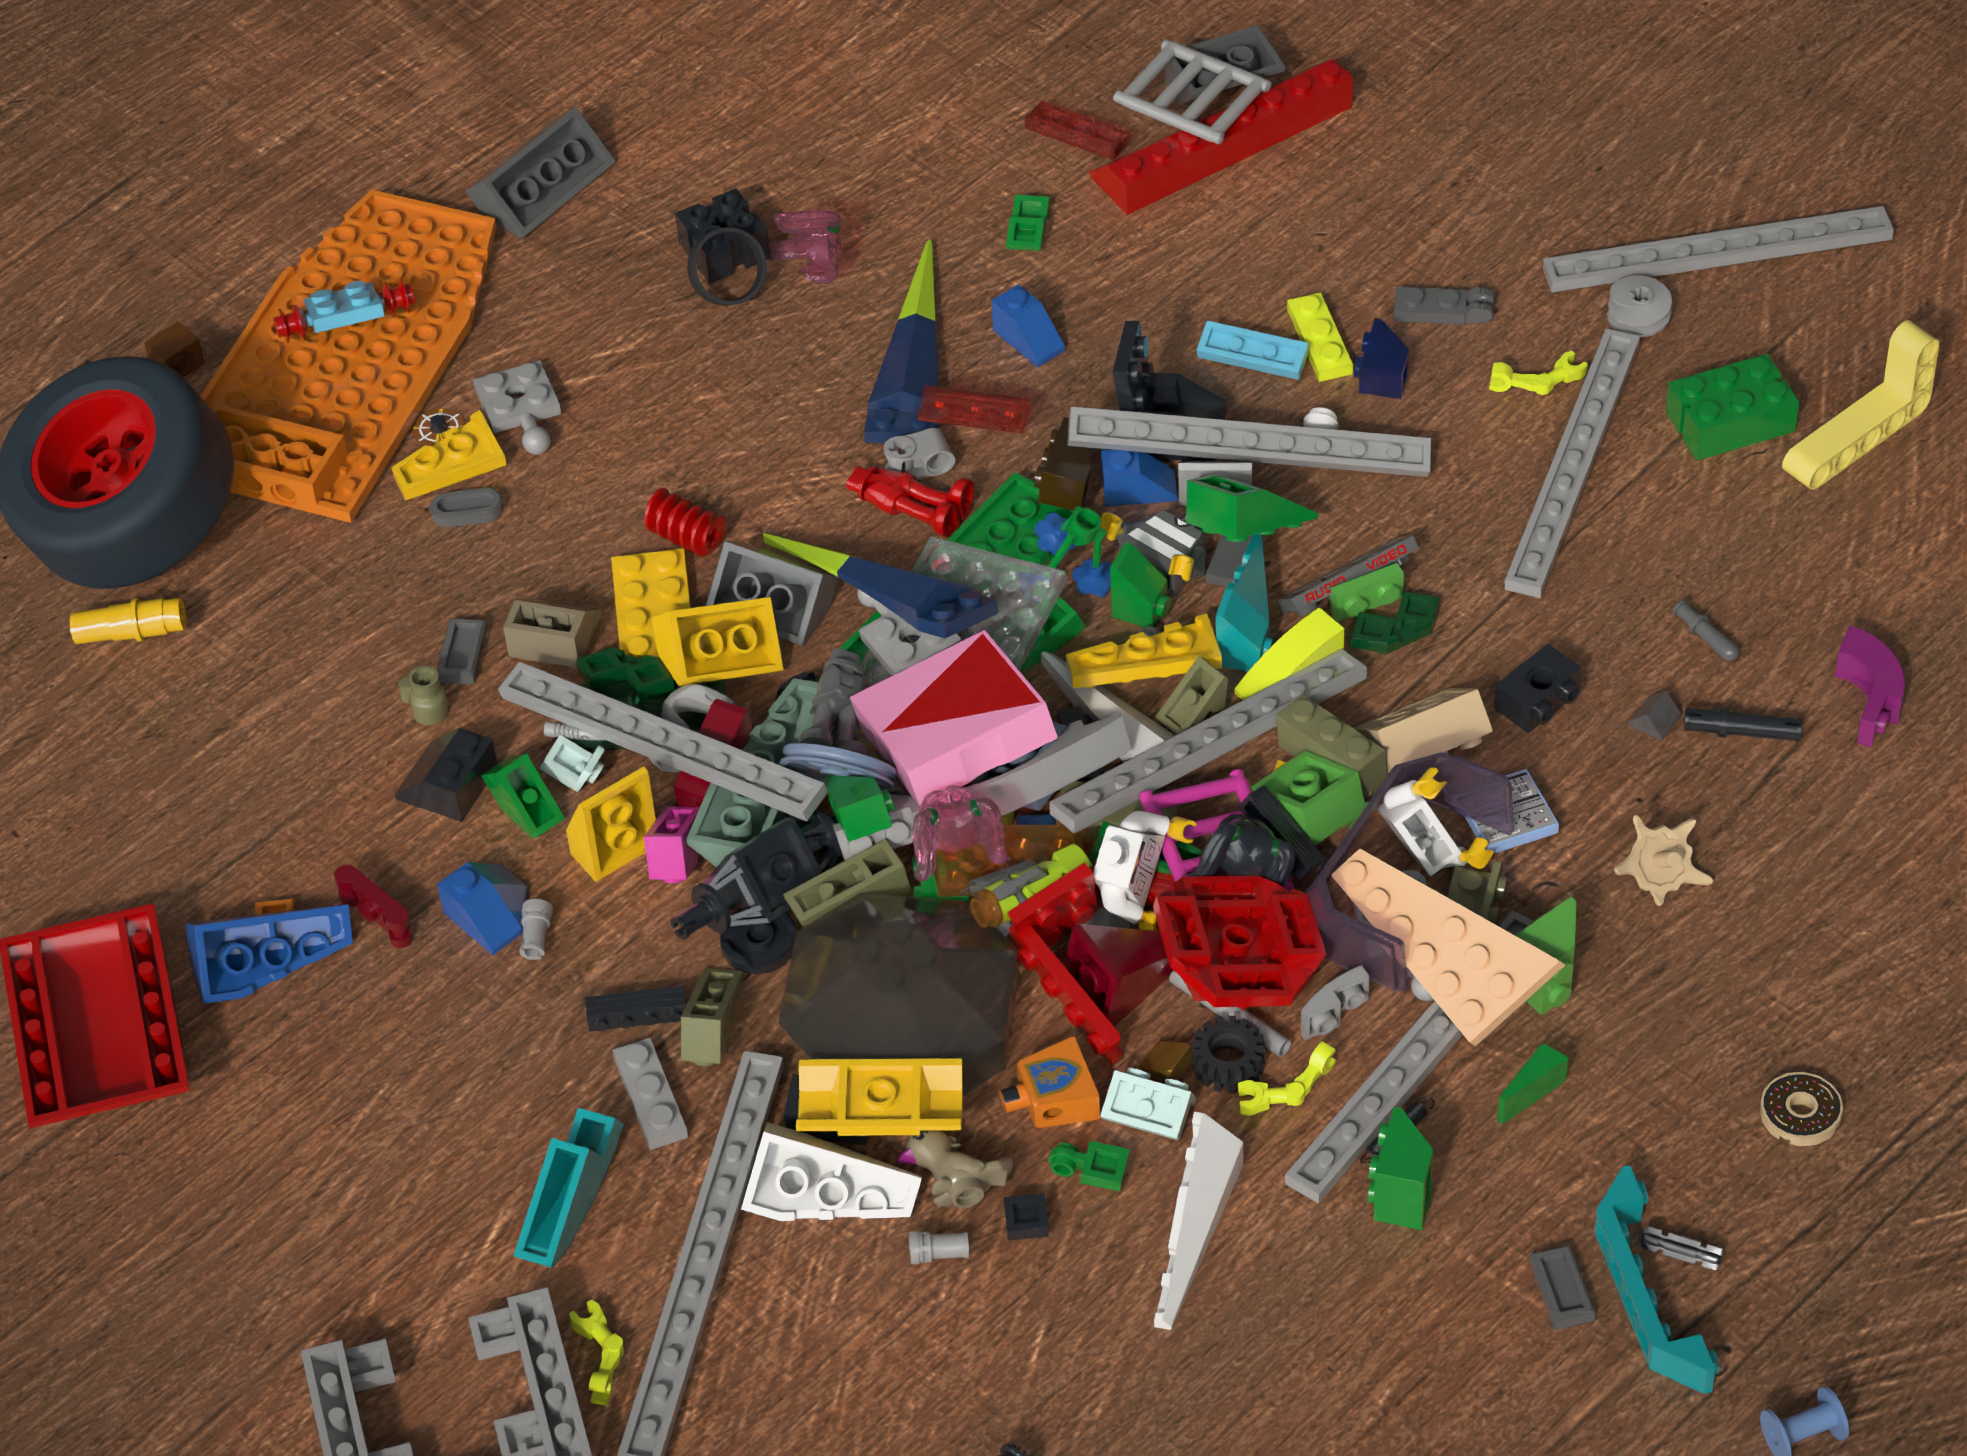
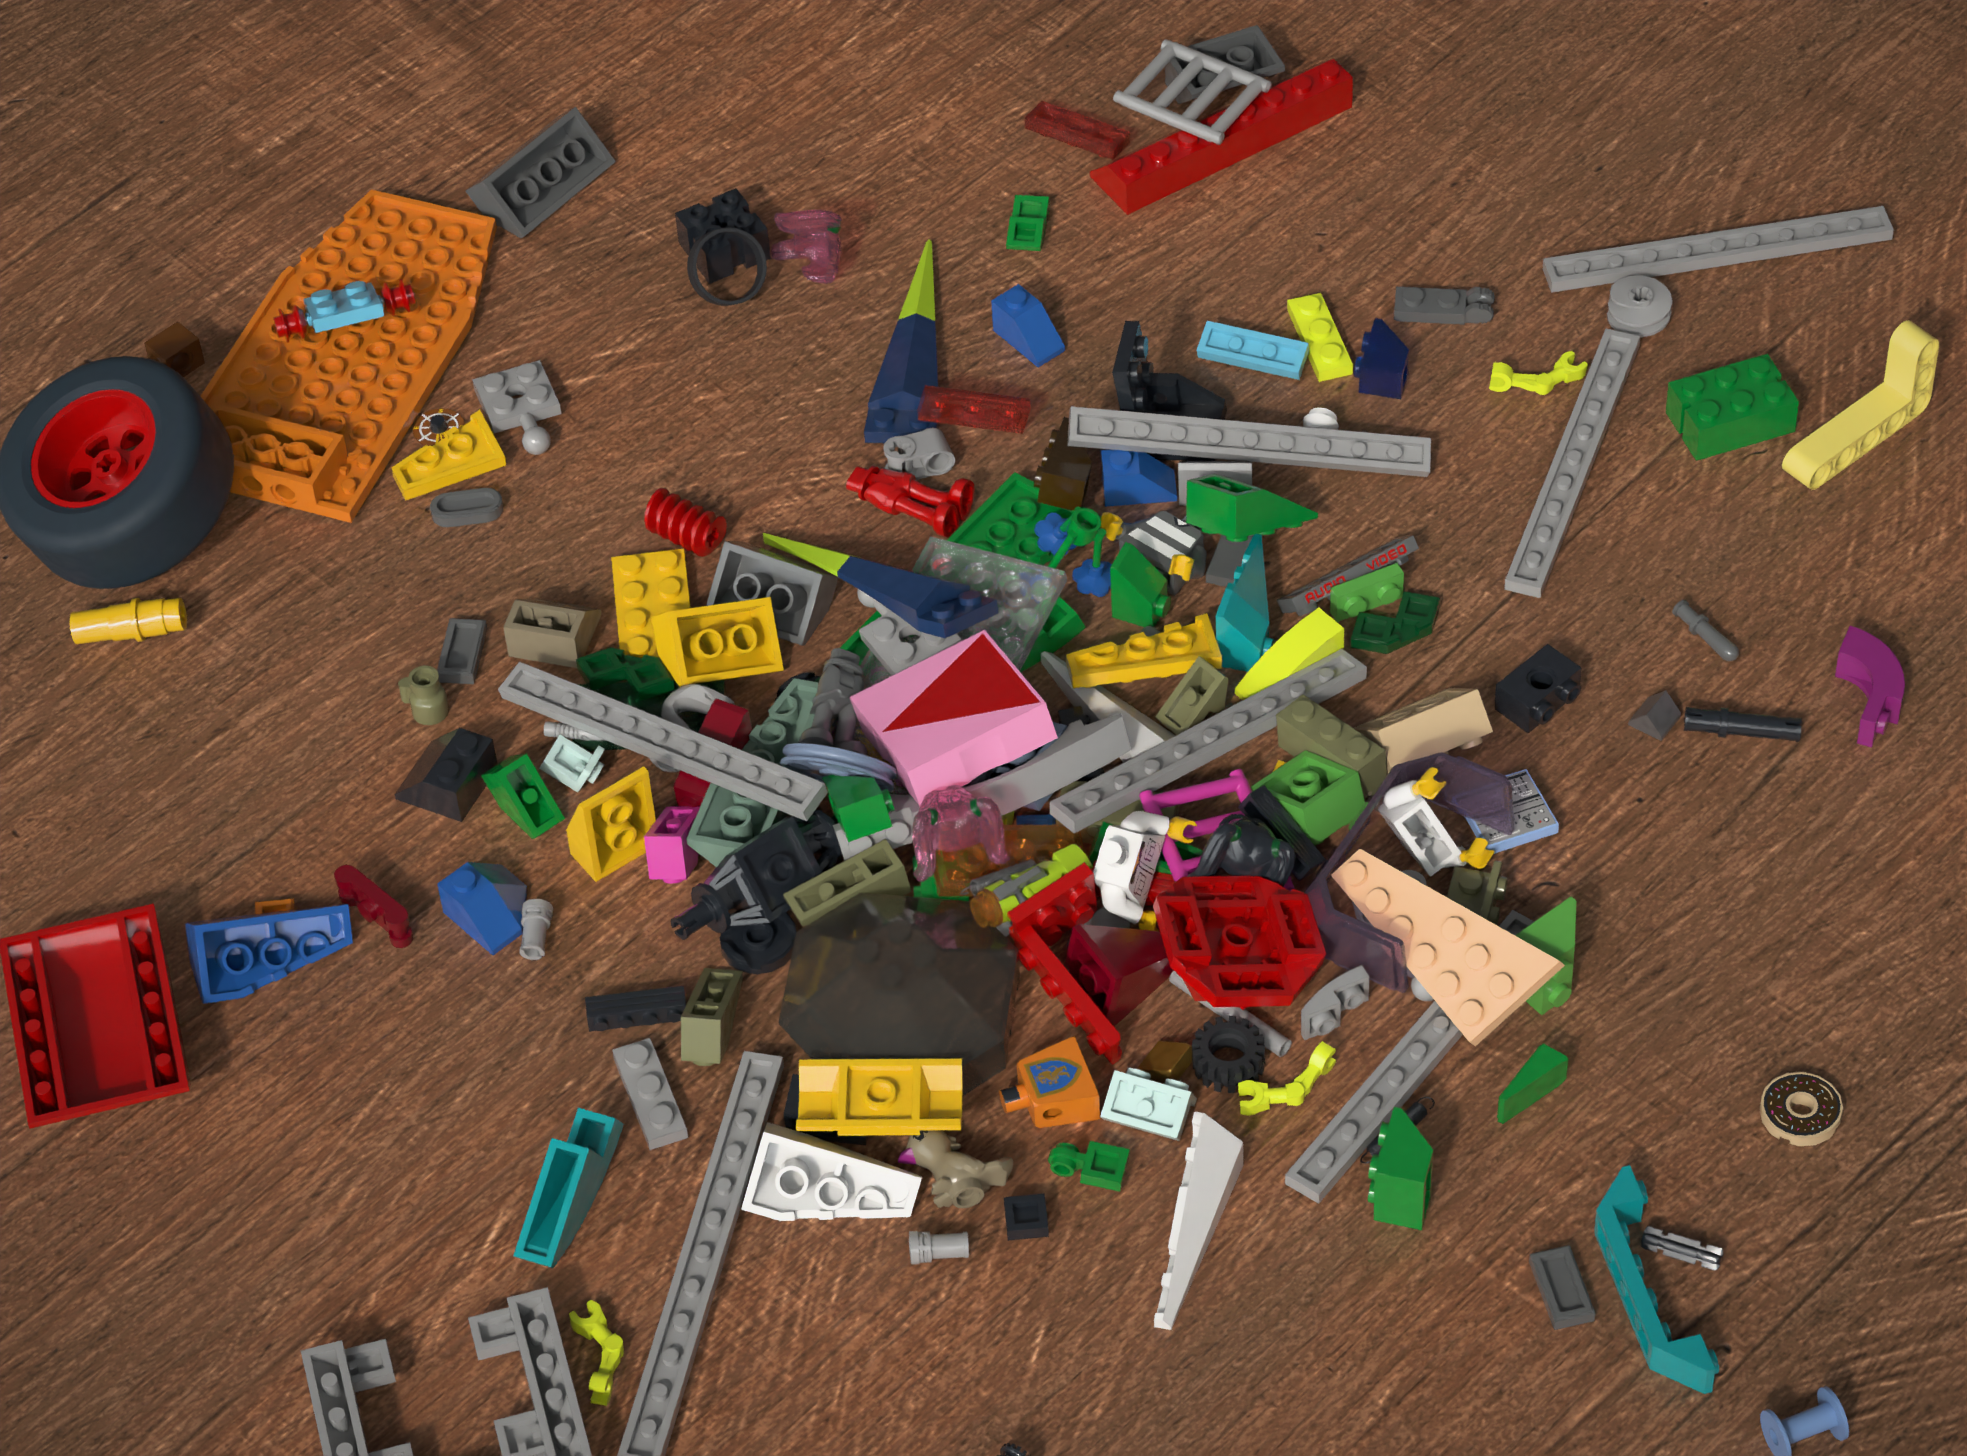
tan piece [1614,815,1713,906] -> none

